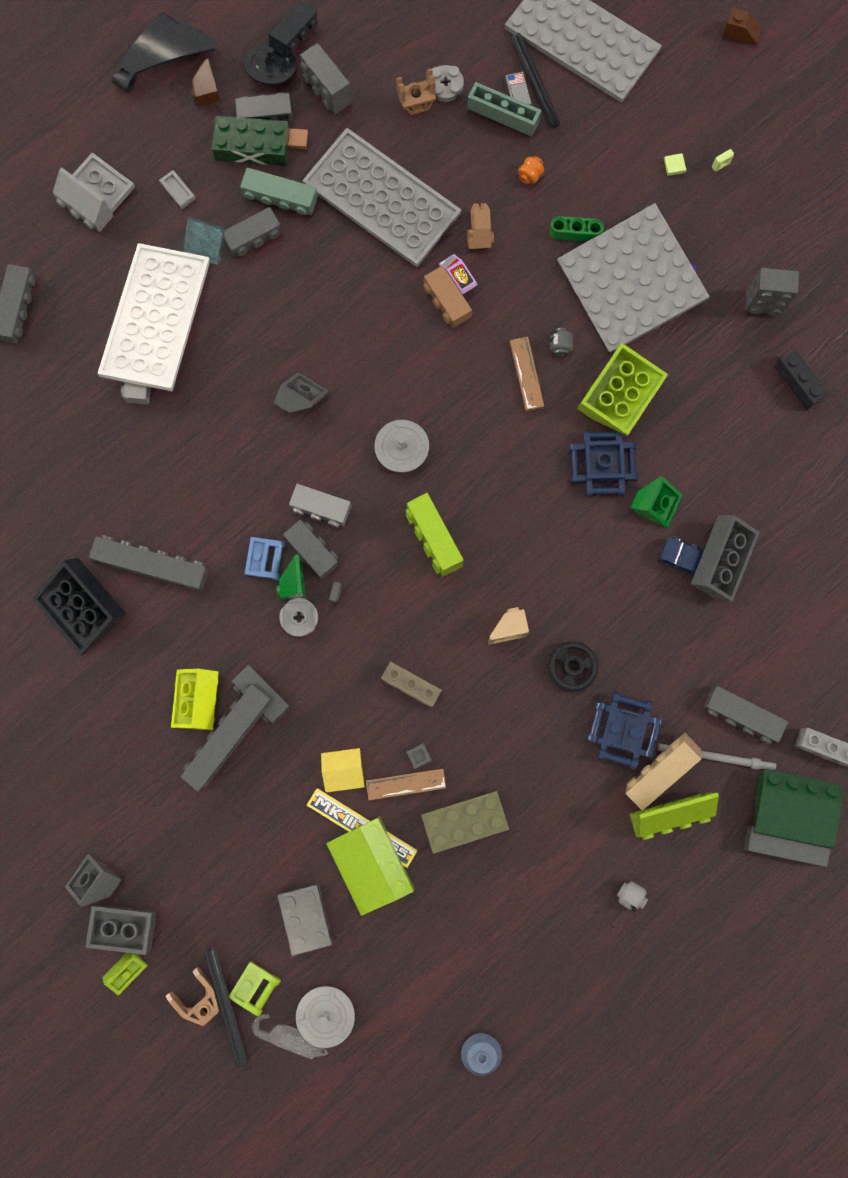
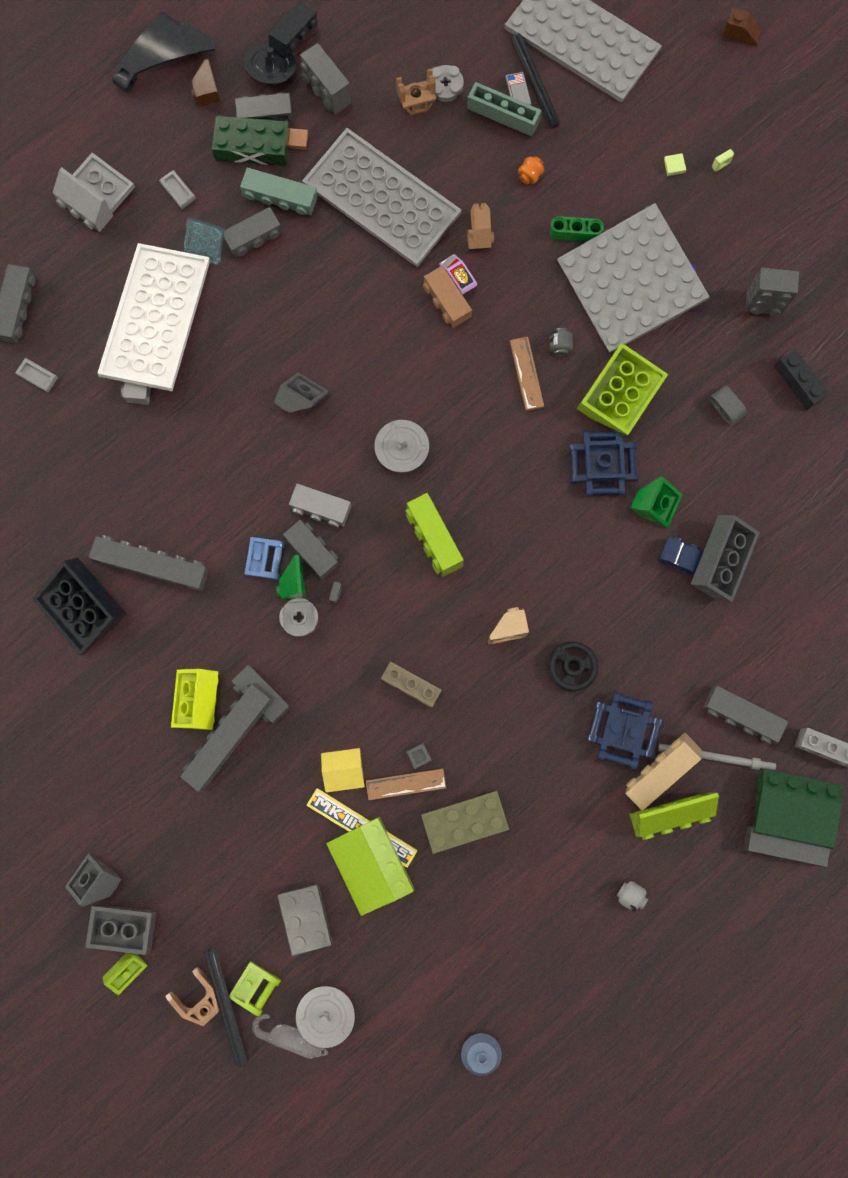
none -> light grey tile [15,358,58,393]
none -> dark grey beam [709,386,747,425]

